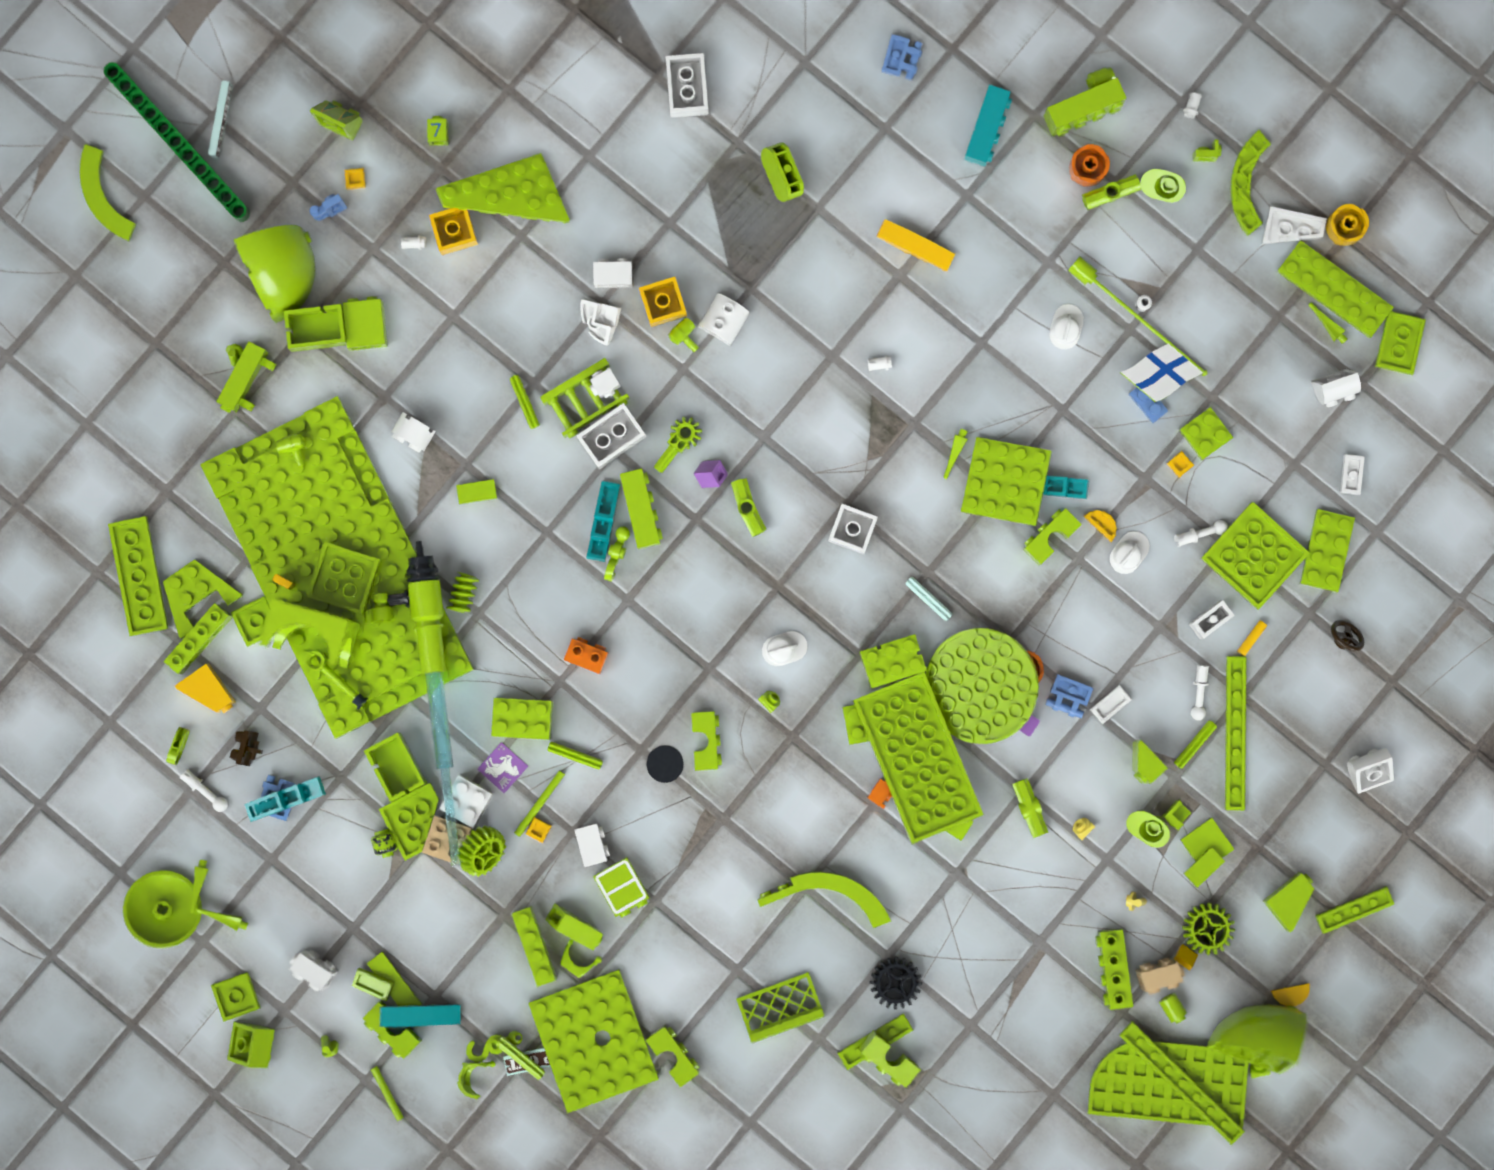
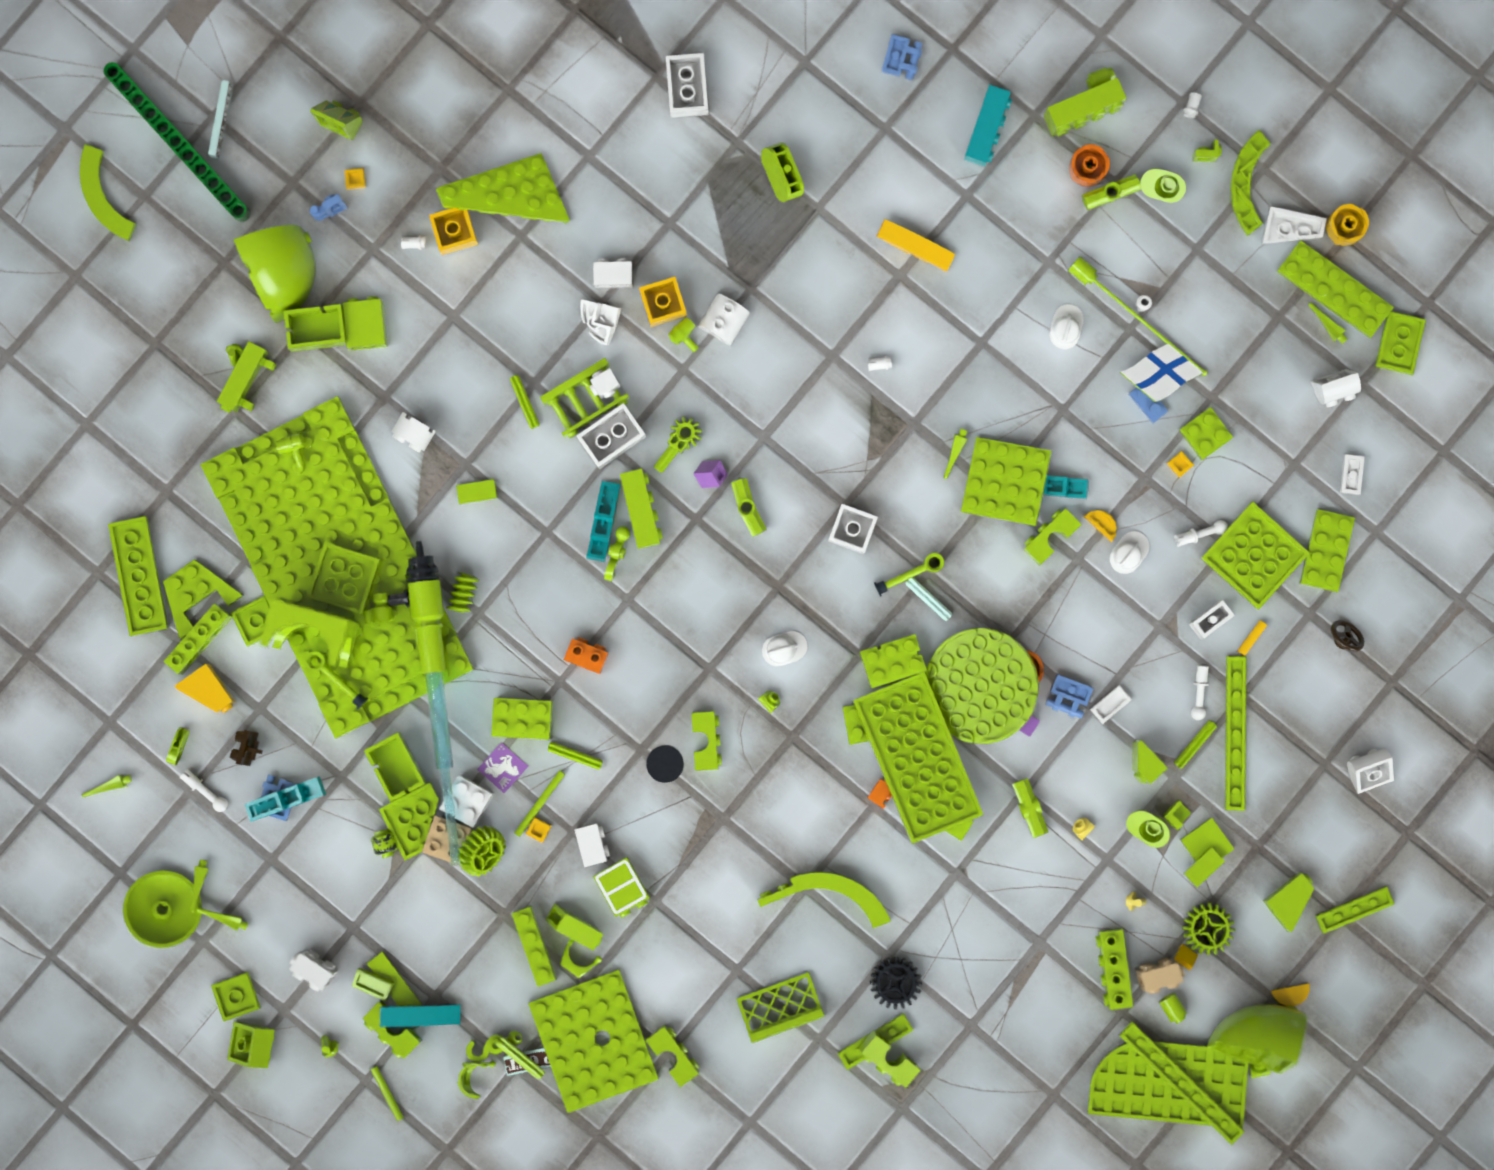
yellow tile [272,574,295,590] -> none
lime brick [427,116,449,146] -> none
none -> lime piece [82,774,132,797]
none -> lime piece [874,553,944,597]

